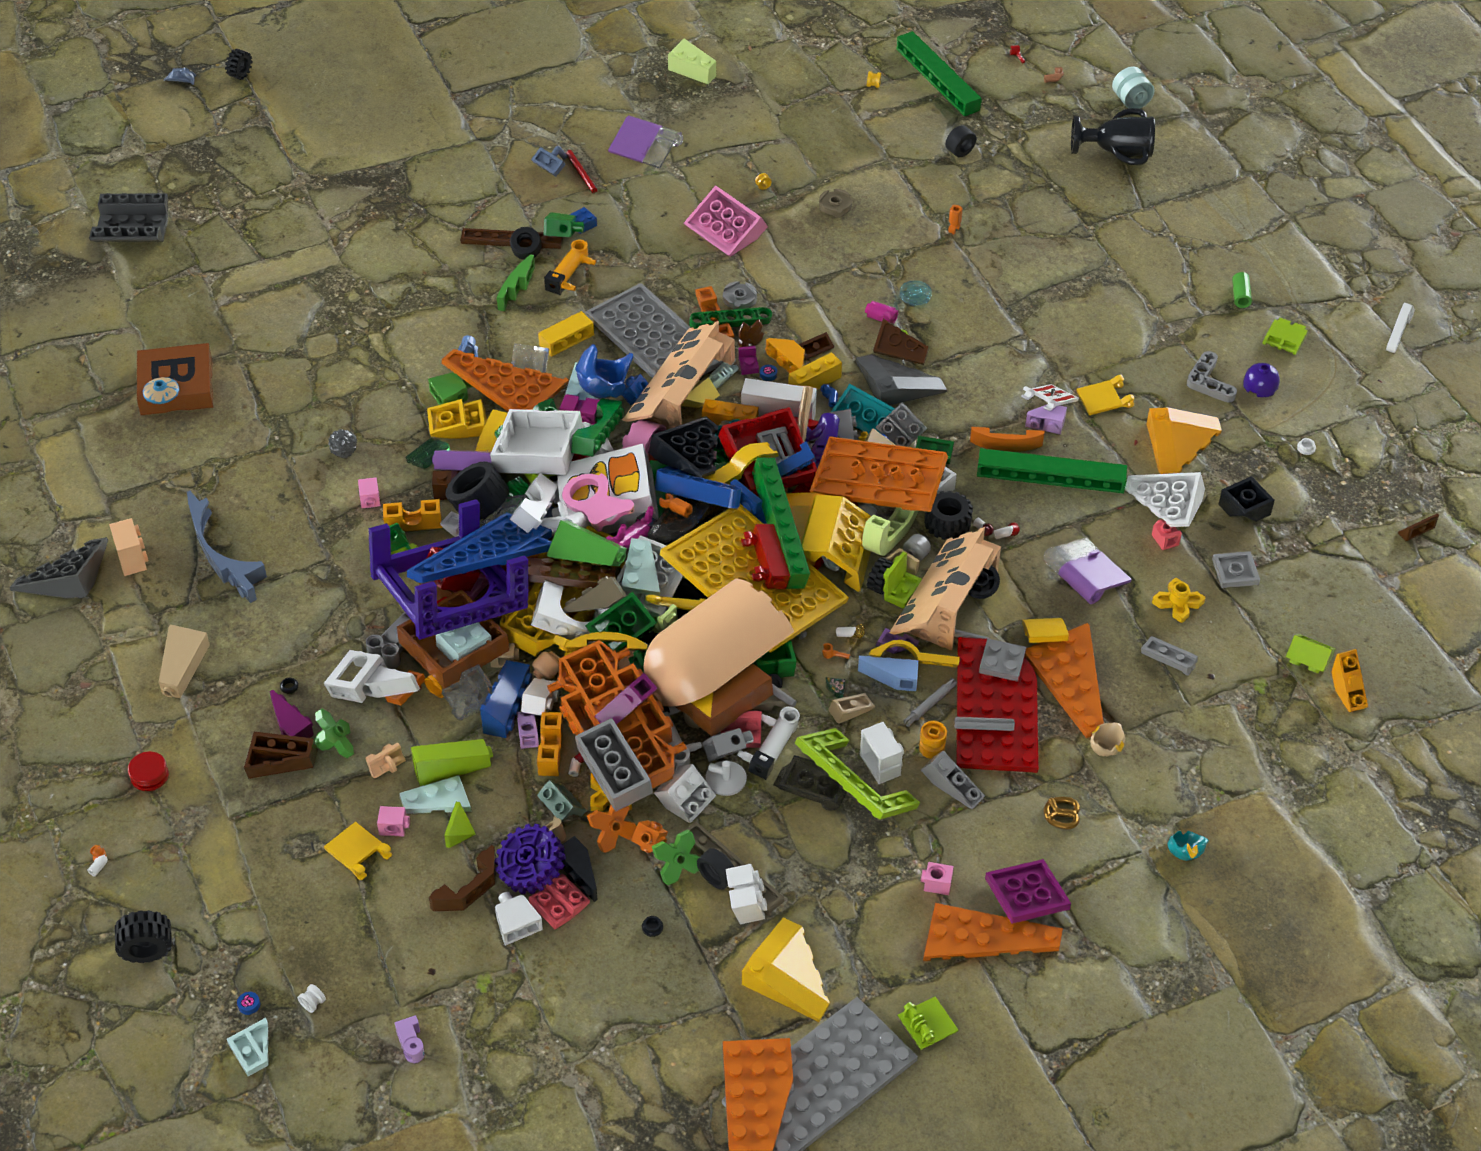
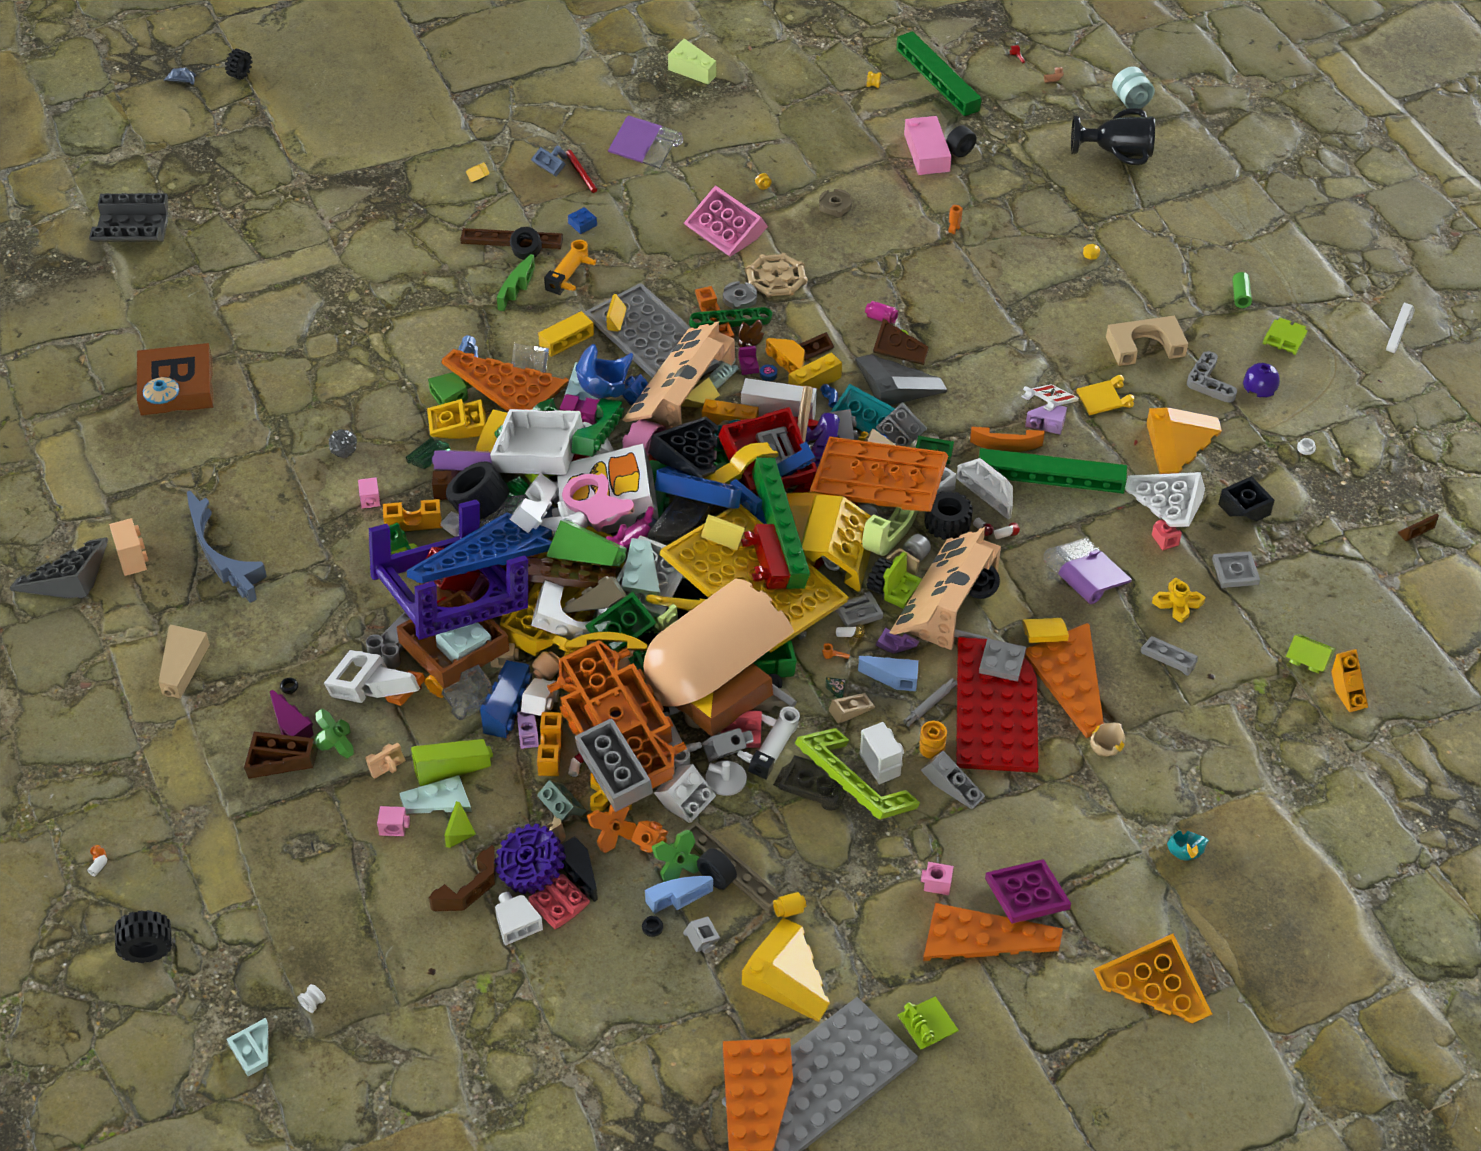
red head [128,751,169,791] -> none
blue tile [237,992,260,1015] -> none
yellow flag [324,821,393,880] -> none
lavender leg [394,1015,425,1063] -> none
green torso [543,212,584,237] -> none
magenta slope [594,673,658,725] -> none
orange bar [659,493,693,517] -> none
white piece [726,864,767,924] -> none
yellow piece [869,640,960,668] -> none
clear light blue wheel [899,281,932,306] -> none
light grey axle [954,717,1015,731] -> none
pearl gold piece [1044,796,1080,829] -> none
none -> yellow slope [466,162,489,182]
none -> yellow slope [606,294,626,331]
none -> light blue slope [645,876,713,914]
none -> light grey brick [683,916,720,954]
none -> light yellow slope [701,514,745,550]
none -> tan plate [745,253,808,298]
none -> yellow brick [773,892,806,918]
none -> light grey plate [835,591,883,627]
none -> bright pink brick [904,116,951,175]
none -> white wedge [956,458,1013,520]
none -> yellow tile [1083,244,1100,260]
none -> light orange slope [1093,933,1213,1024]
none -> tan arch [1106,315,1188,366]

